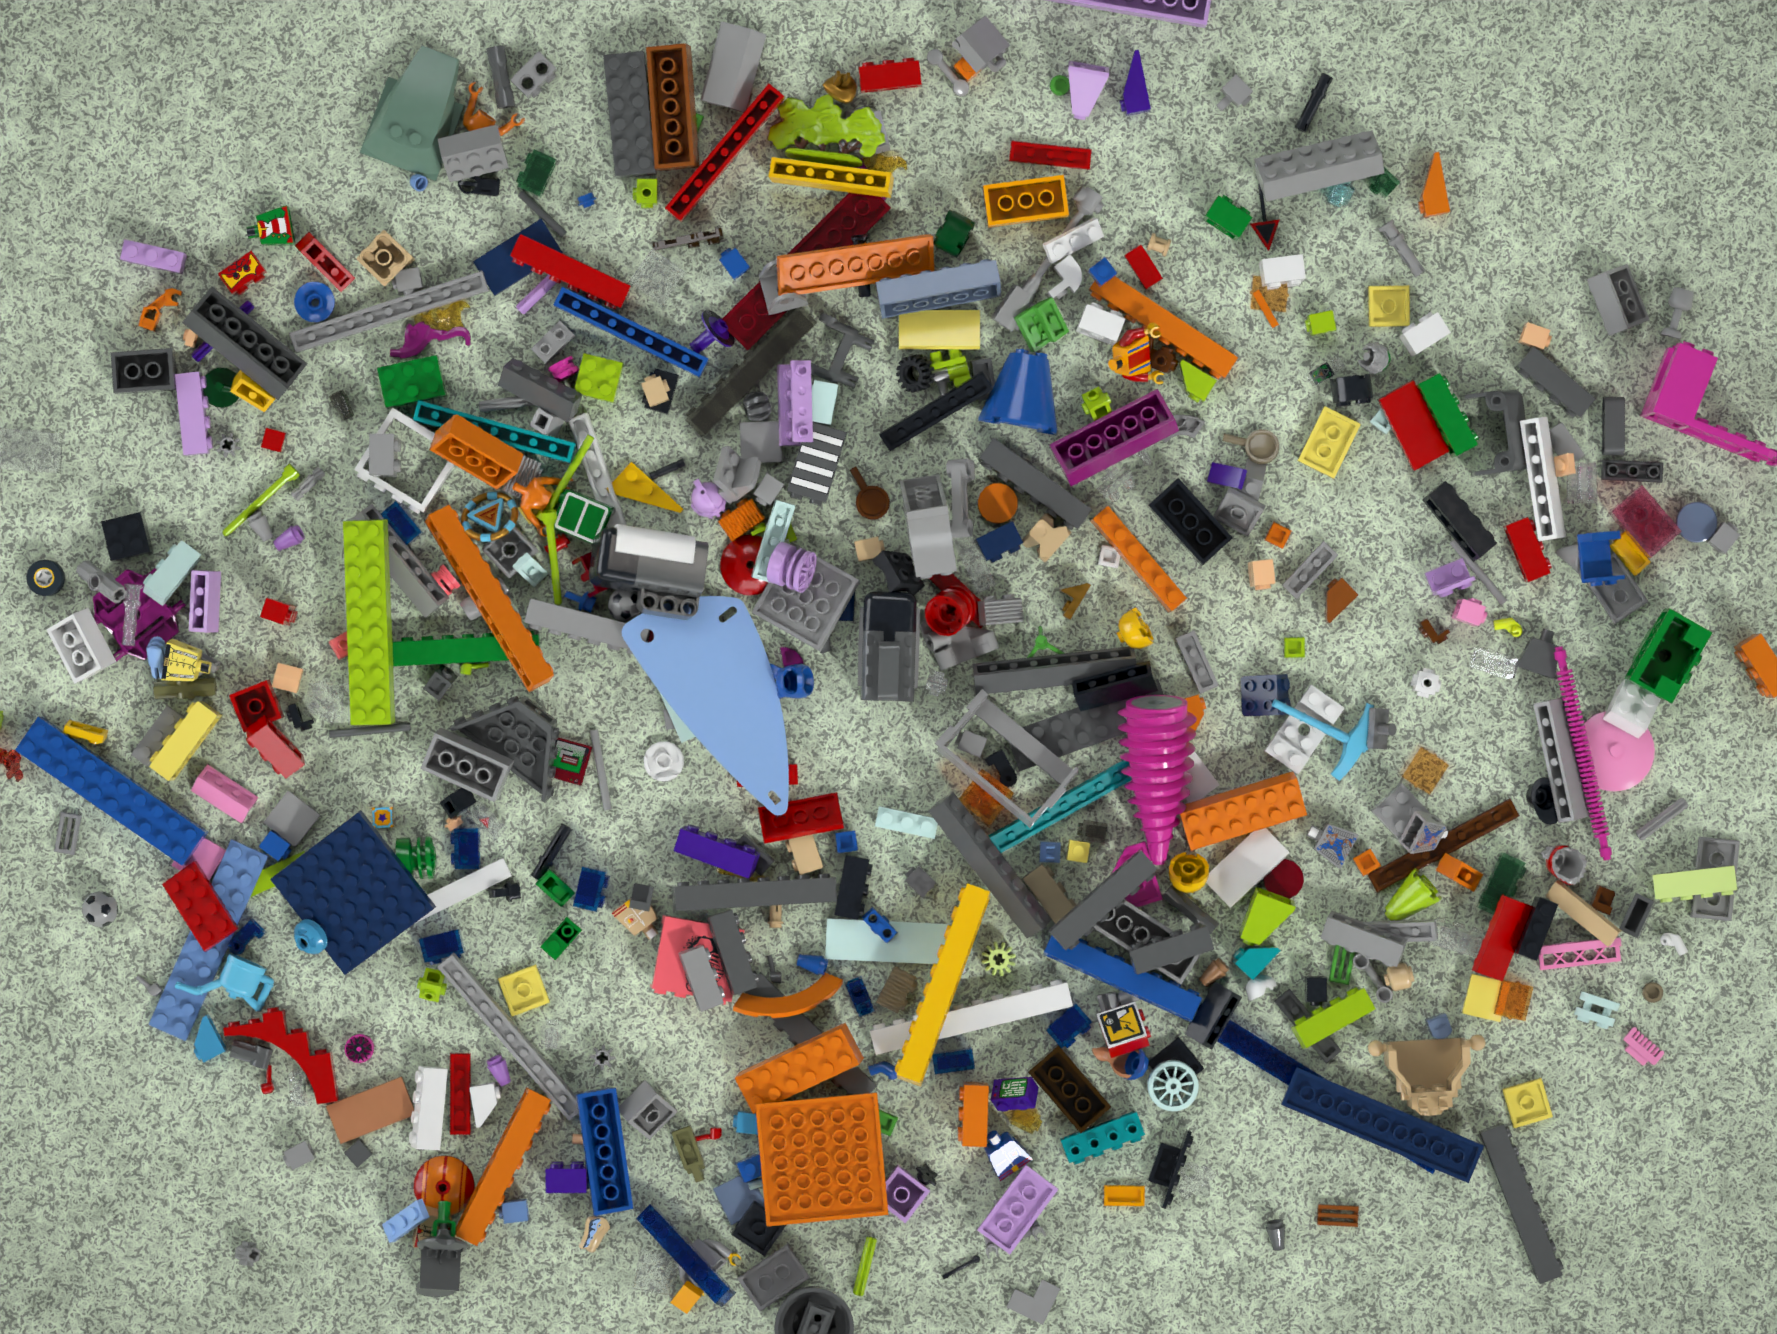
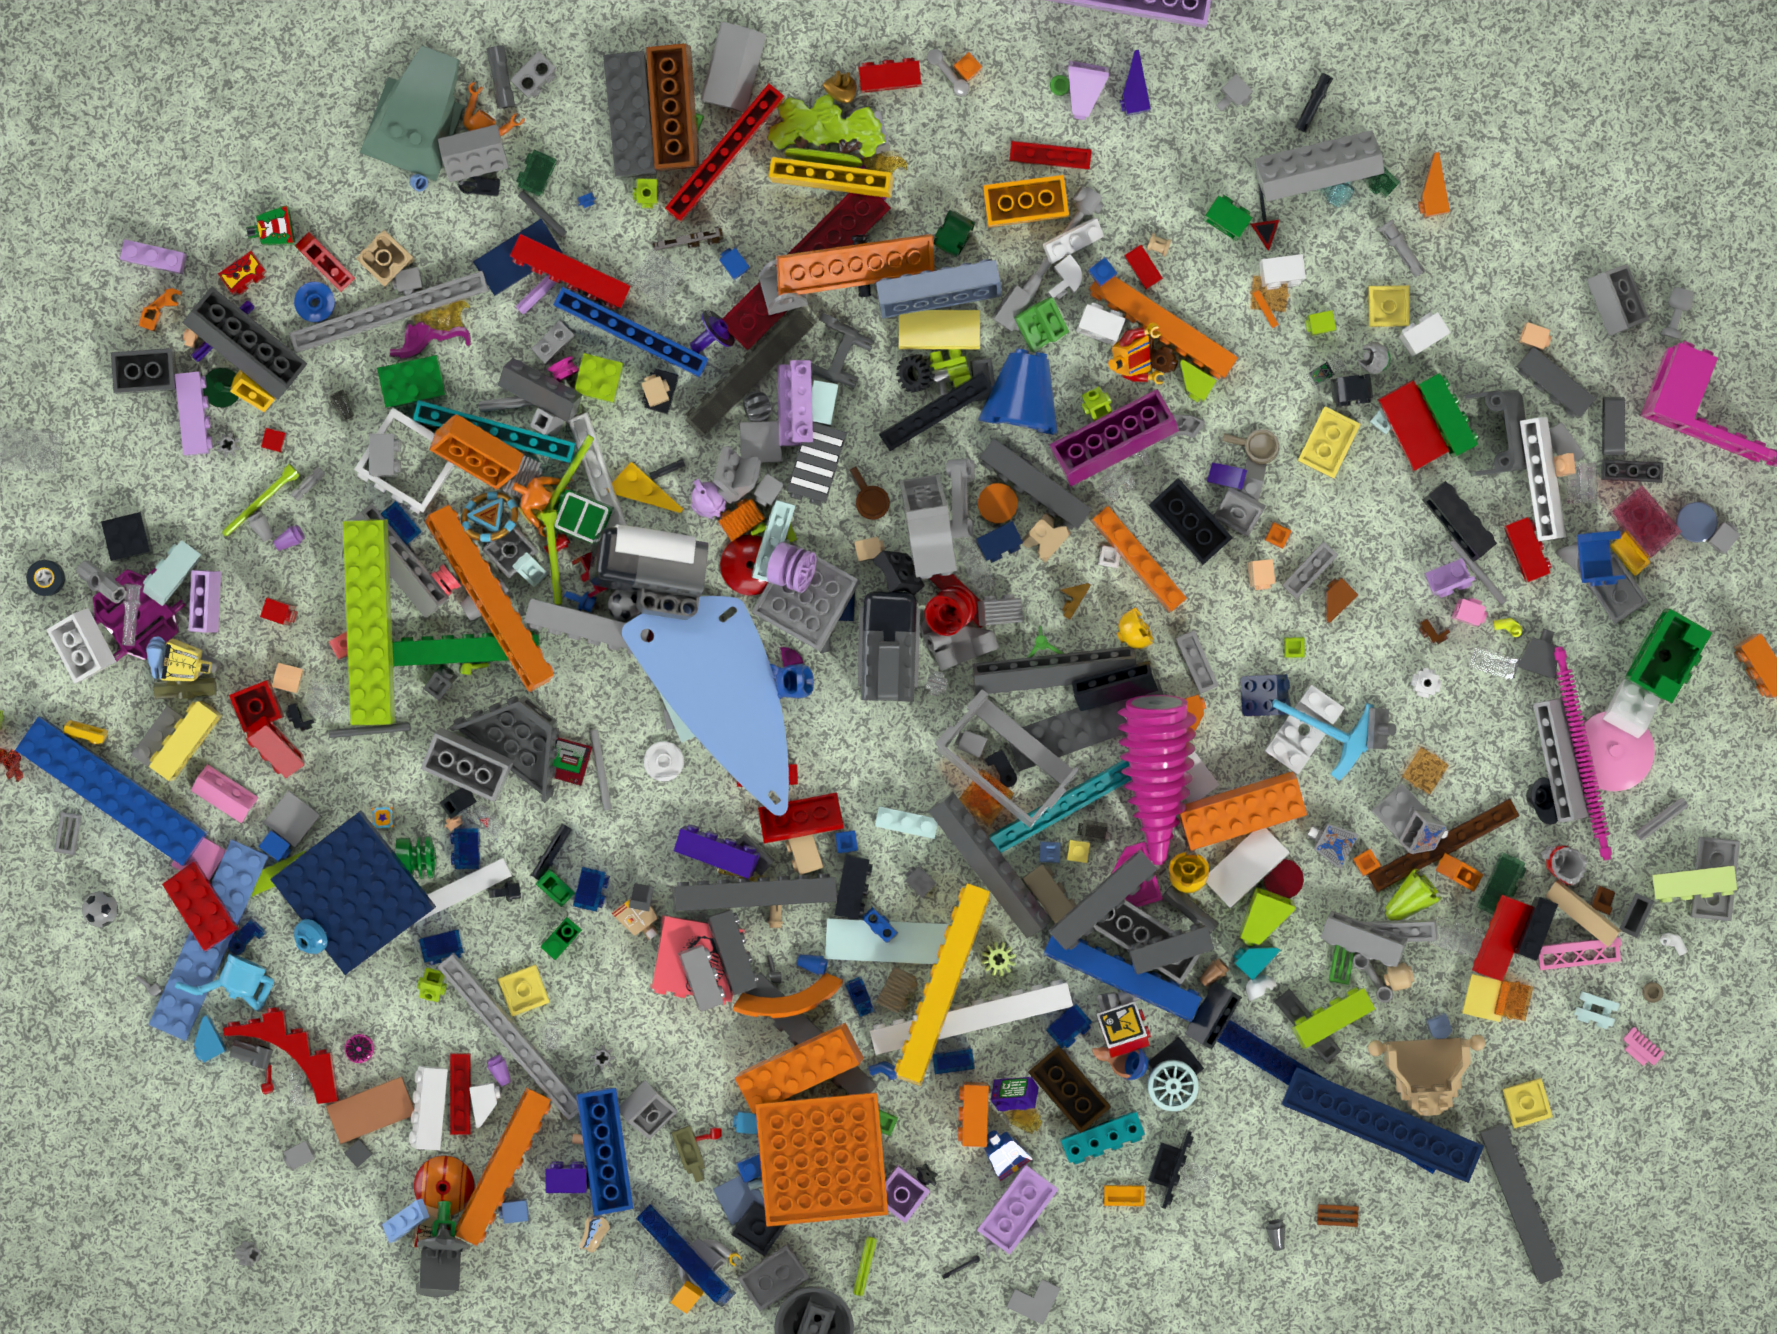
light grey piece [952,16,1010,73] -> none
black brick [1305,976,1327,1006] -> none

